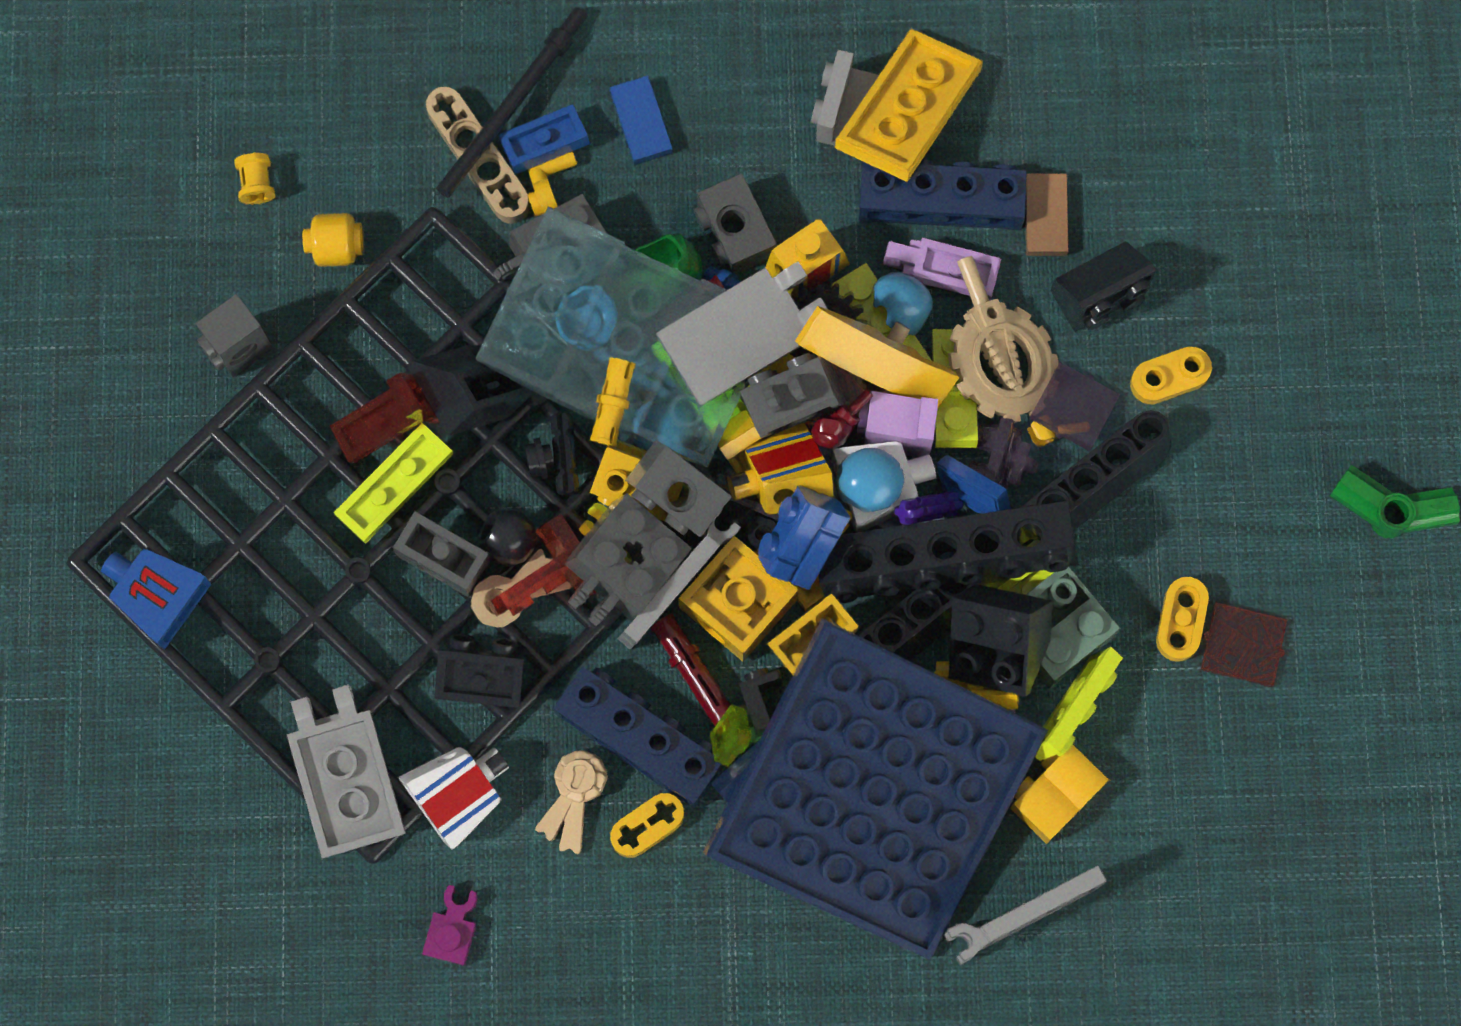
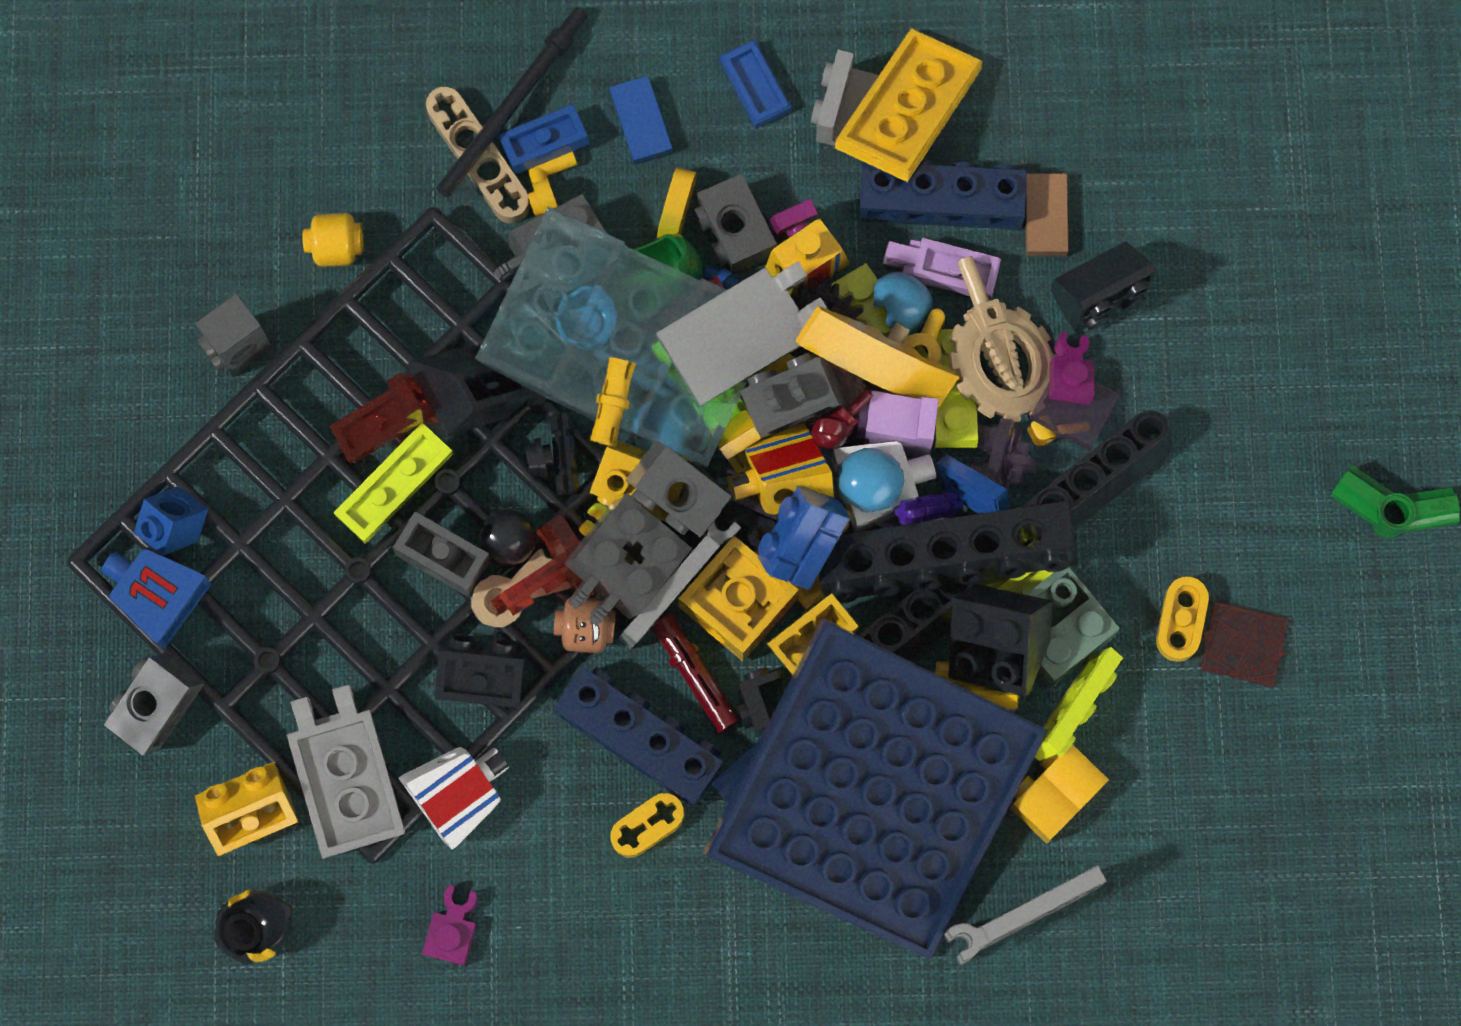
yellow bush [234,153,275,205] -> none
tan piece [535,750,608,854] -> none
clear neon green plate [710,704,752,767] -> none
yellow plate [1130,347,1212,404] -> none
none -> brick [104,653,205,756]
none -> blue brick [133,486,208,556]
none -> yellow brick [194,762,298,856]
none -> black hair [213,889,293,965]
none -> nougat head [554,597,616,653]
none -> yellow beam [657,167,697,238]
none -> blue tile [719,39,792,129]
none -> magenta plate [769,199,818,237]
none -> yellow plate [902,309,945,364]
none -> magenta plate [1049,332,1094,405]

